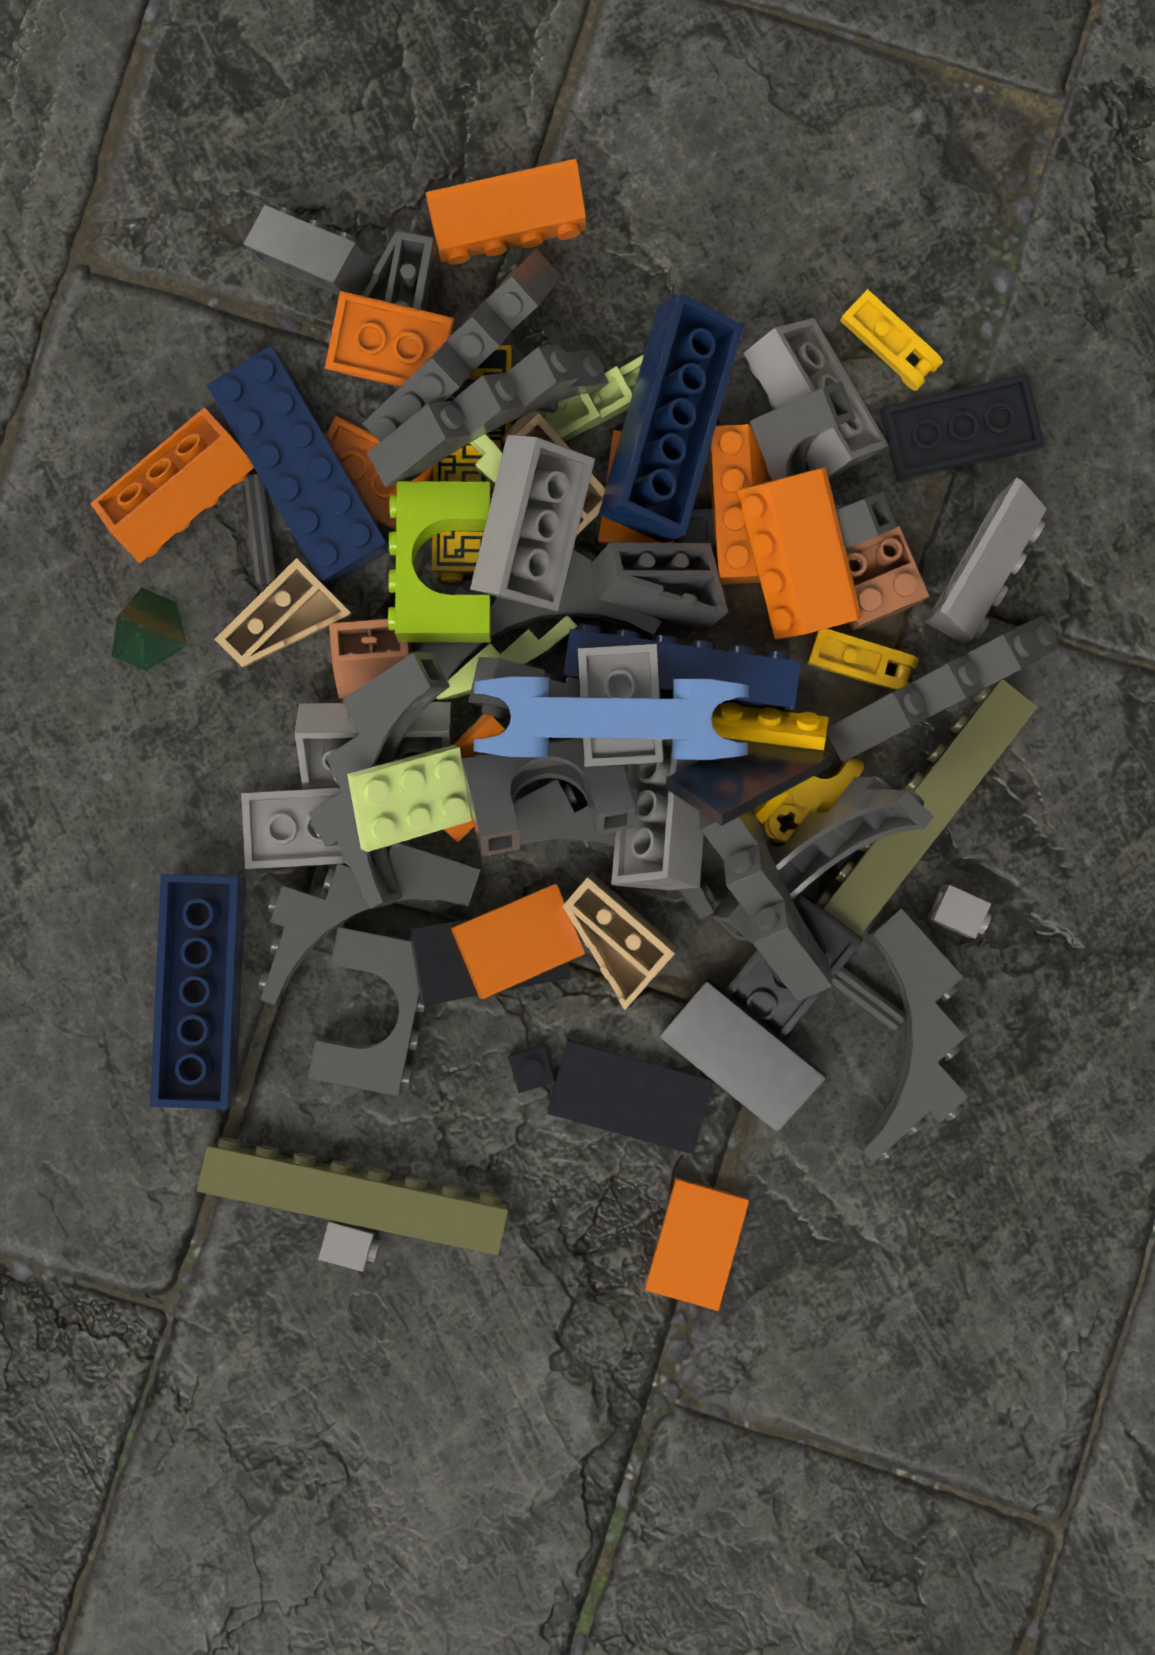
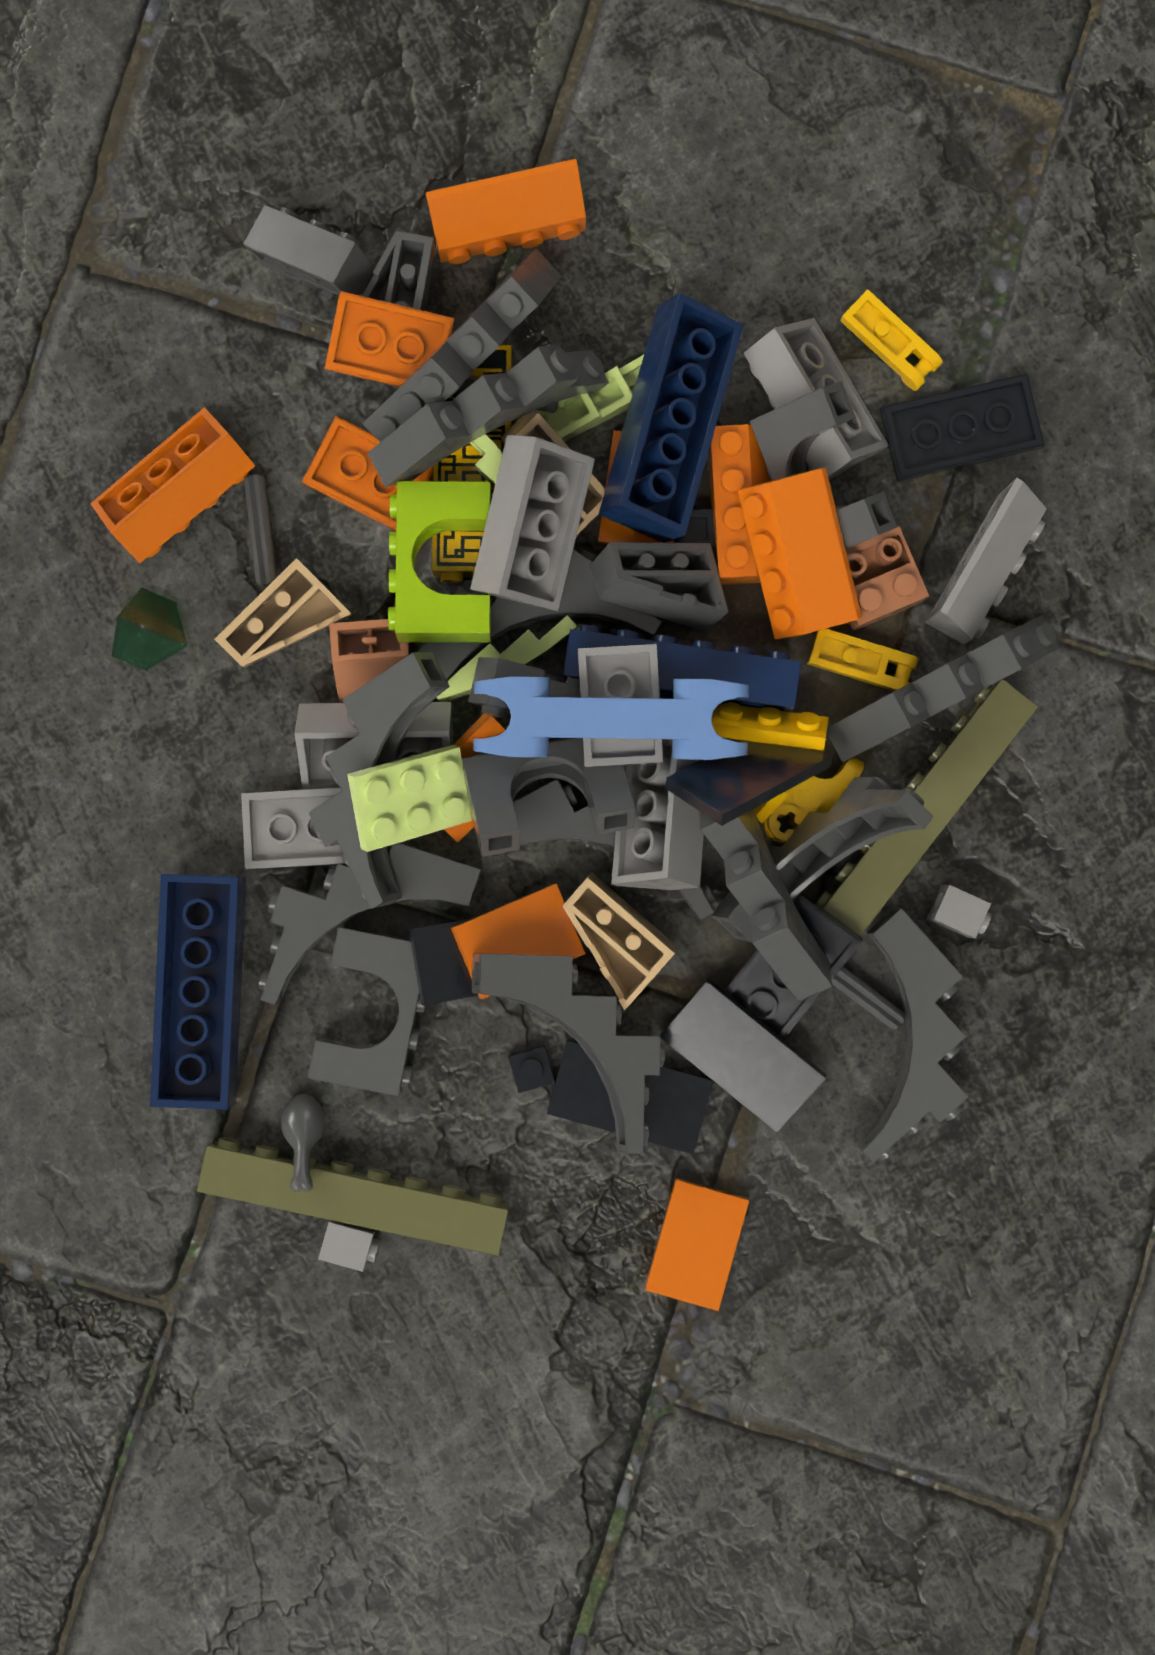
dark blue brick [206,345,389,587] -> none
none -> dark grey piece [280,1093,325,1192]
none -> dark grey arch [472,954,665,1154]

